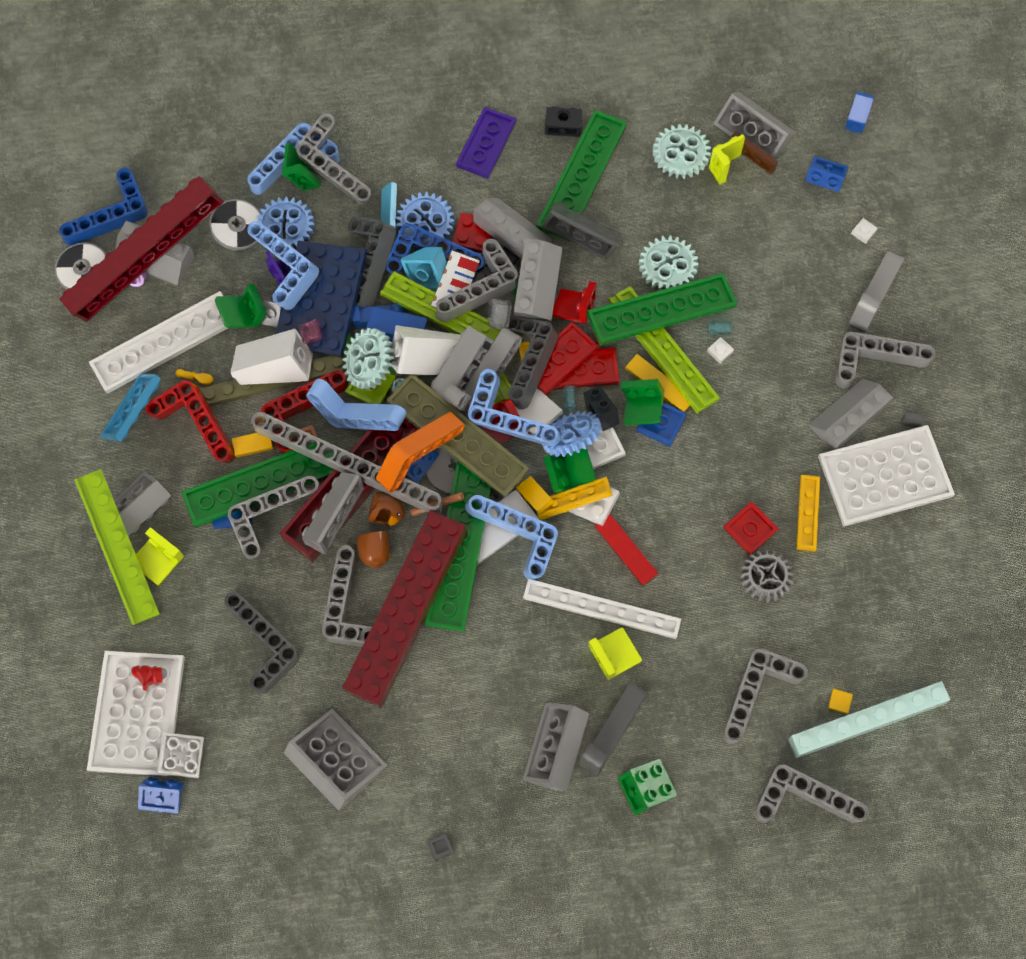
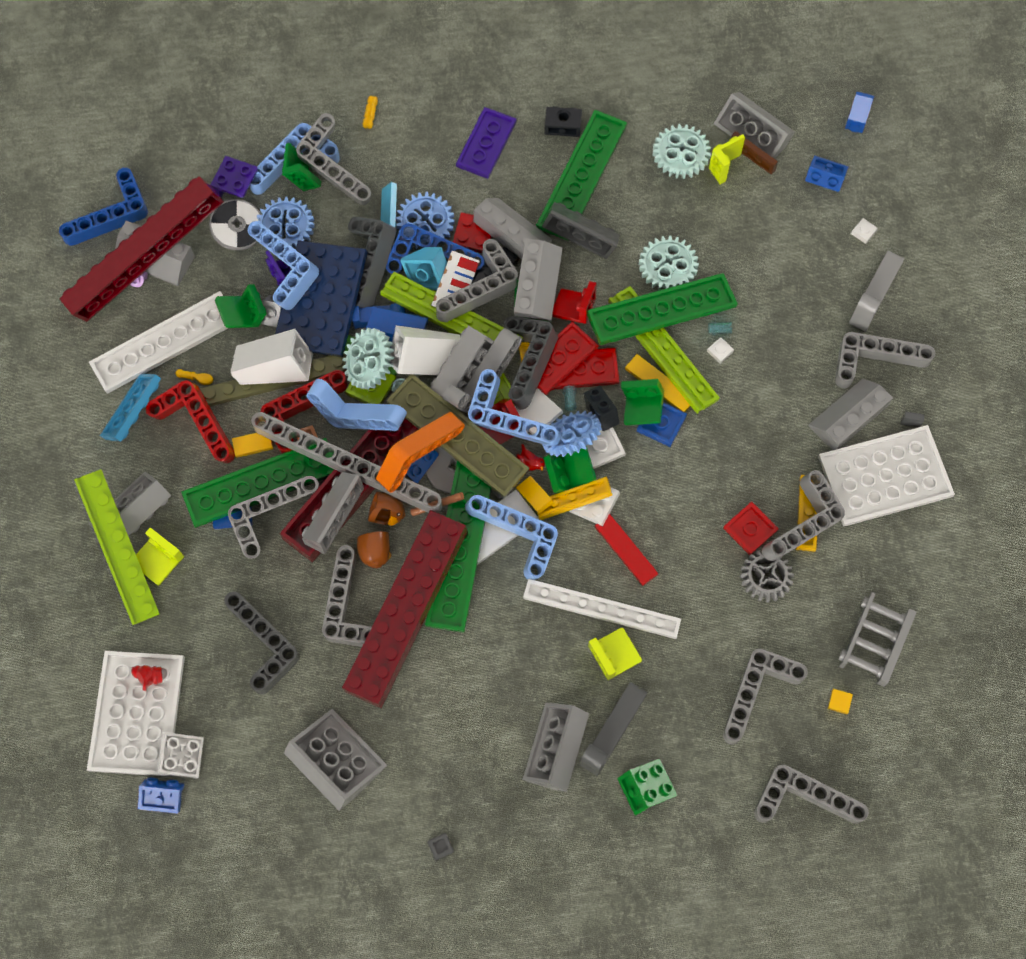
piece [55,243,106,290] -> none
clear pink plate [299,319,323,344] -> none
clear slope [484,299,512,329] -> none
light aqua brick [788,681,950,758] -> none
none -> dark purple bracket [210,155,258,198]
none -> yellow axle [363,96,378,129]
none -> red animal [516,444,545,471]
none -> light grey beam [762,470,845,561]
none -> light grey fence [838,592,917,687]

